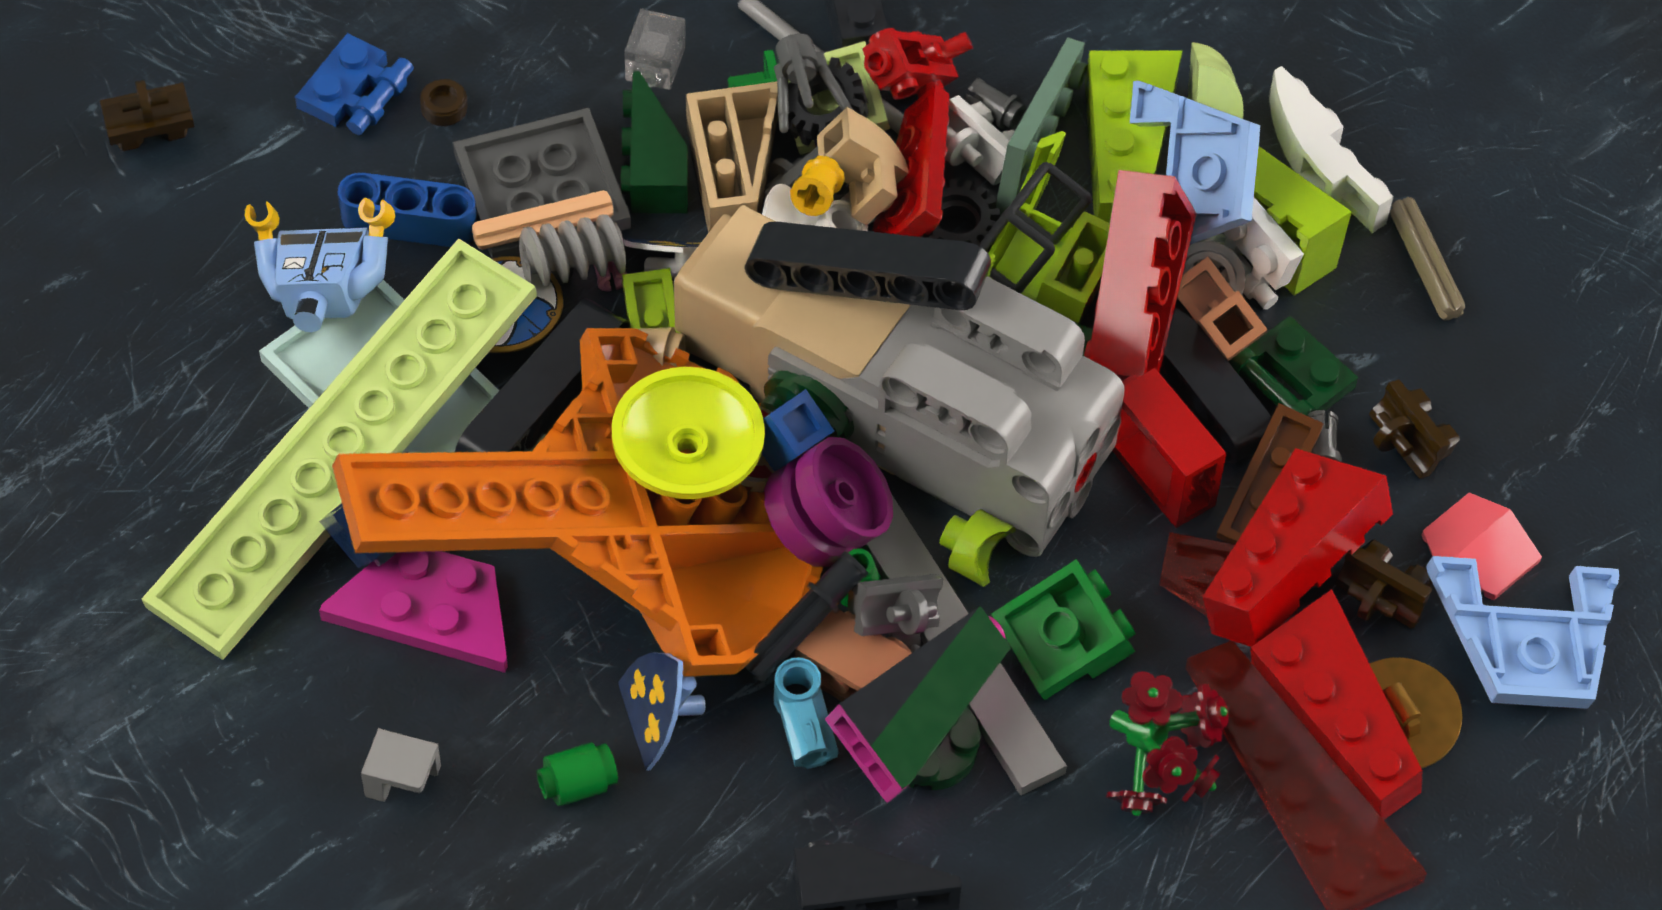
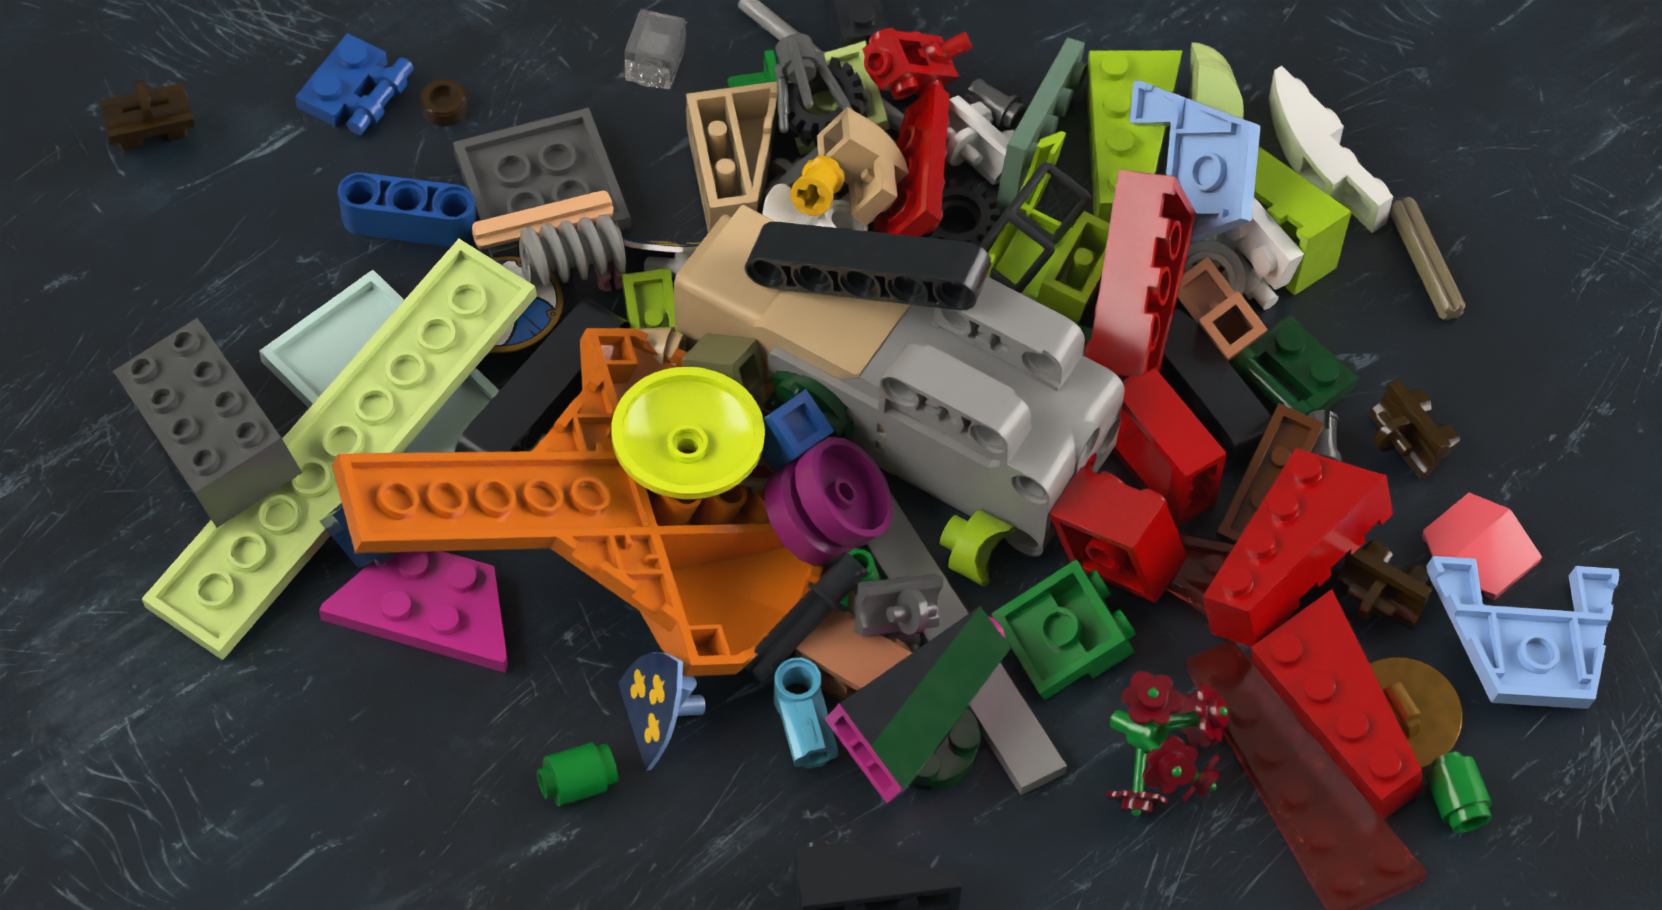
light blue torso [244,198,395,332] -> none
light grey panel [361,728,441,802] -> none
dark green slope [621,71,688,214] -> none
none -> dark grey brick [113,318,302,528]
none -> olive brick [681,333,767,397]
none -> red brick [1049,467,1187,603]
none -> green brick [1425,752,1492,833]

